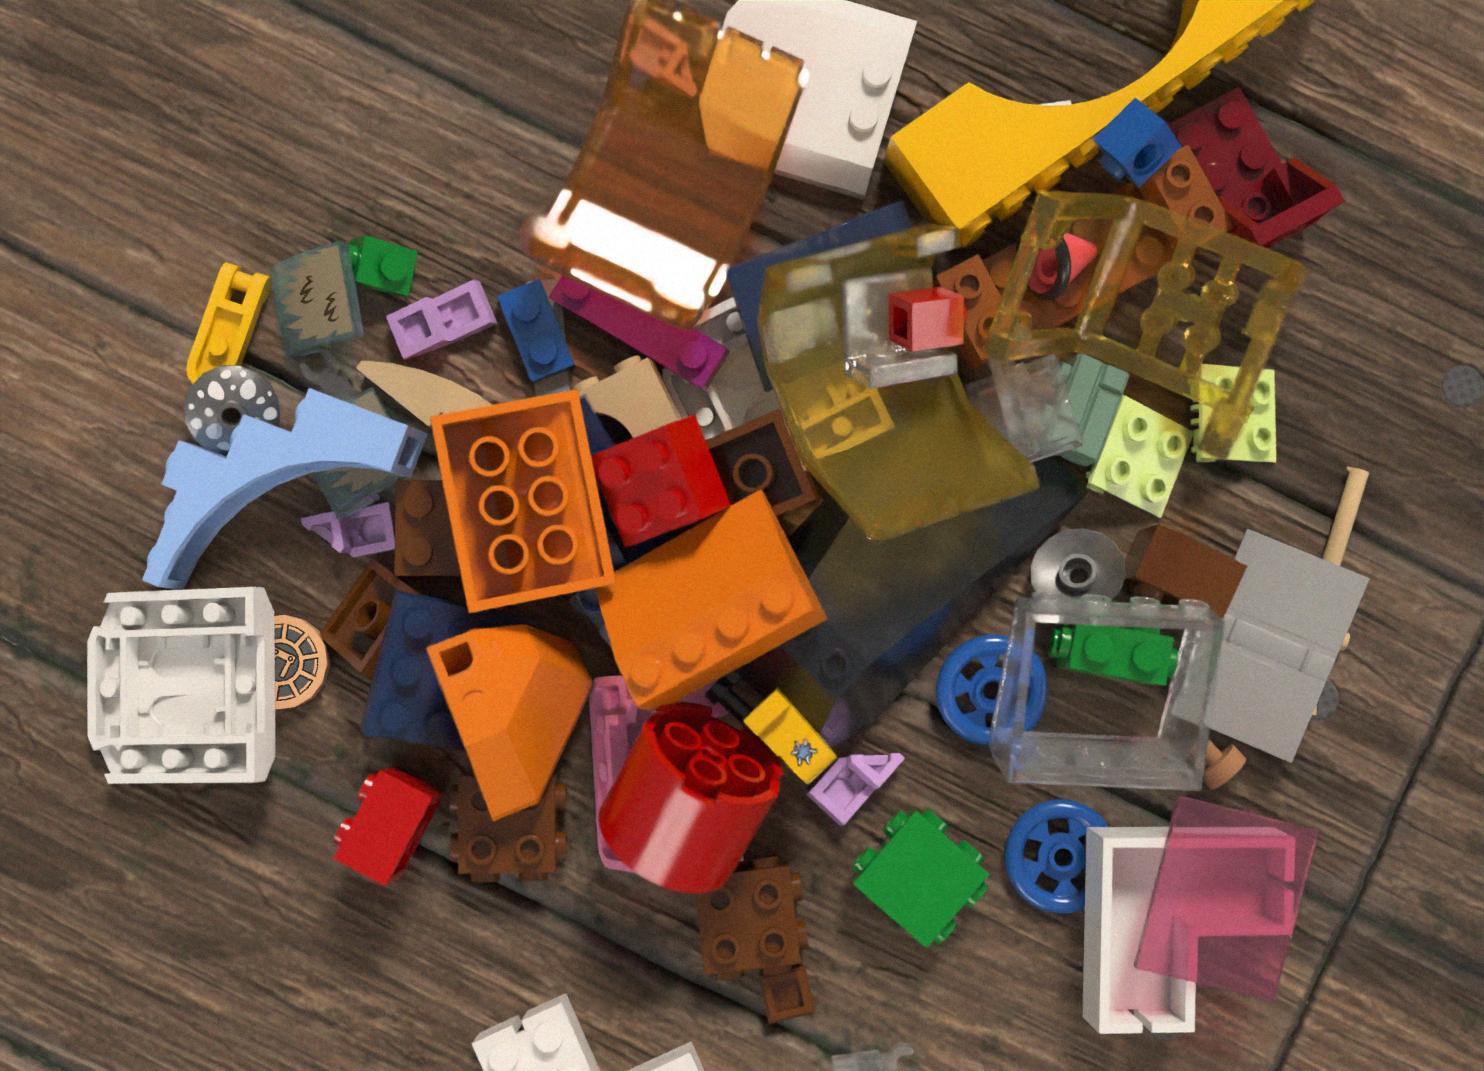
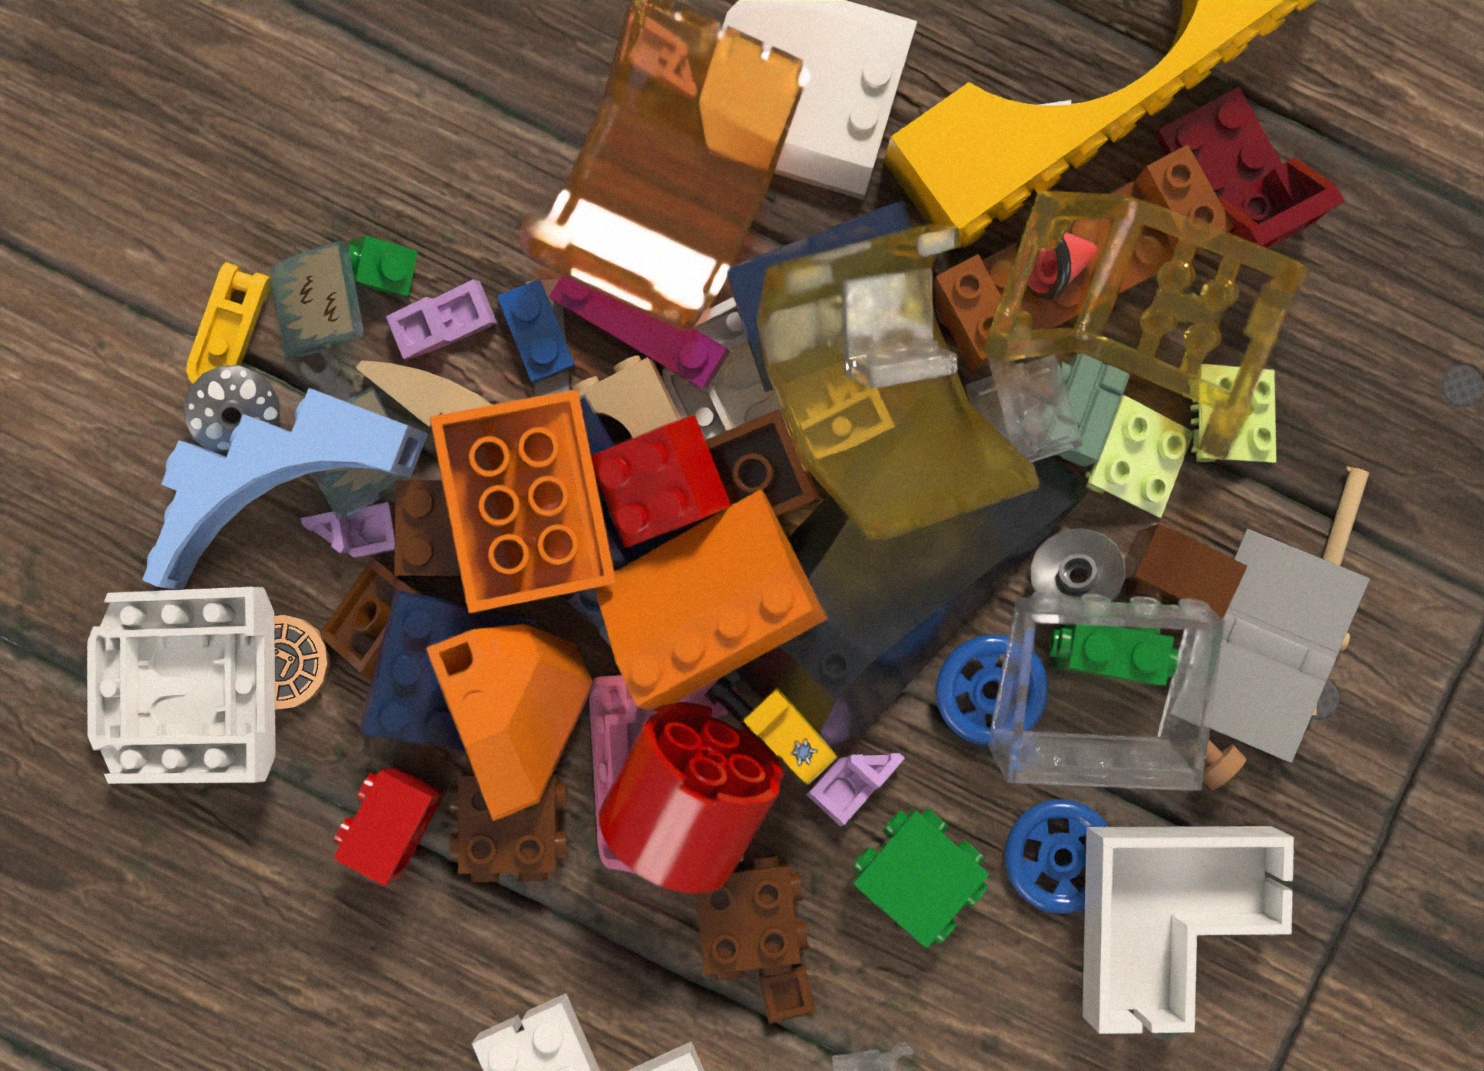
brick [889,287,967,352] -> none
blue brick [1093,98,1182,188] -> none
clear pink piece [1133,795,1319,1001] -> none

